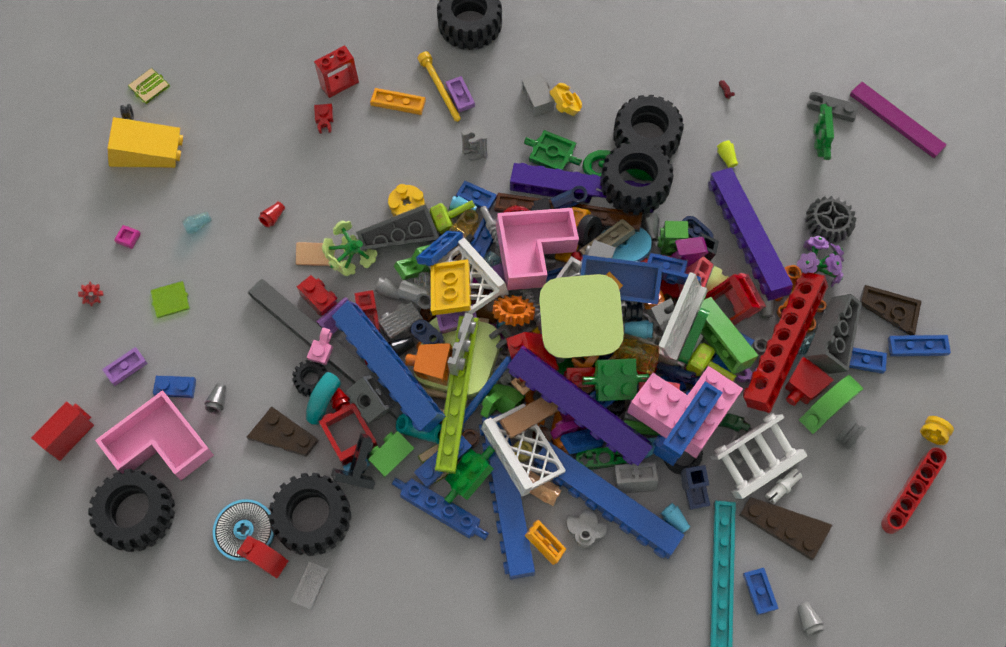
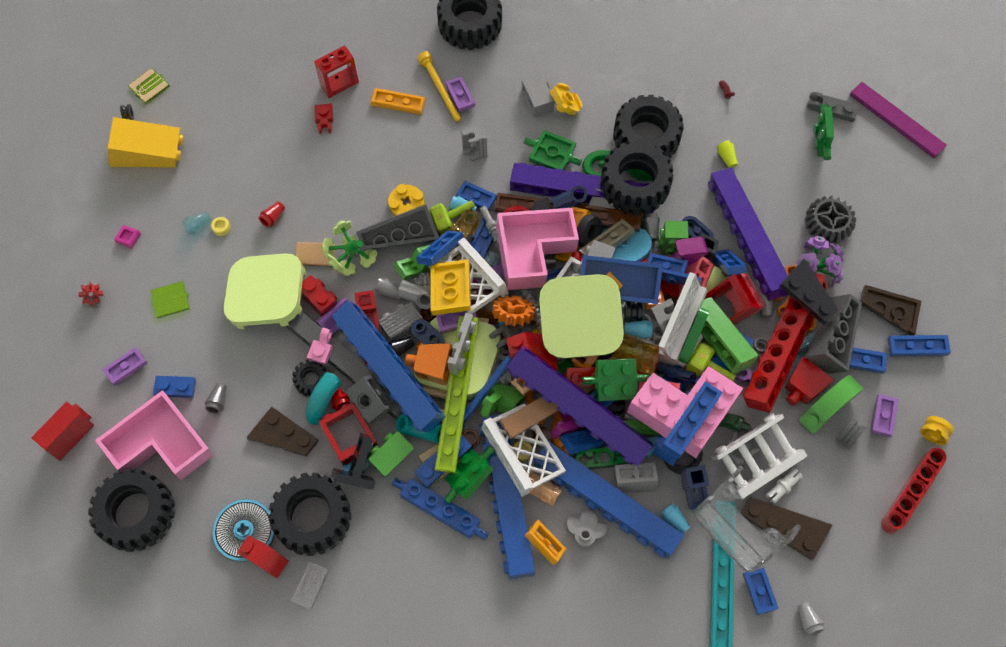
none -> light yellow tile [211,217,231,236]
none -> yellowish green tile [224,253,306,330]
none -> clear windscreen [694,466,801,572]
none -> blue plate [712,249,747,276]
none -> black wing [779,259,838,325]
none -> medium lavender plate [871,394,899,438]

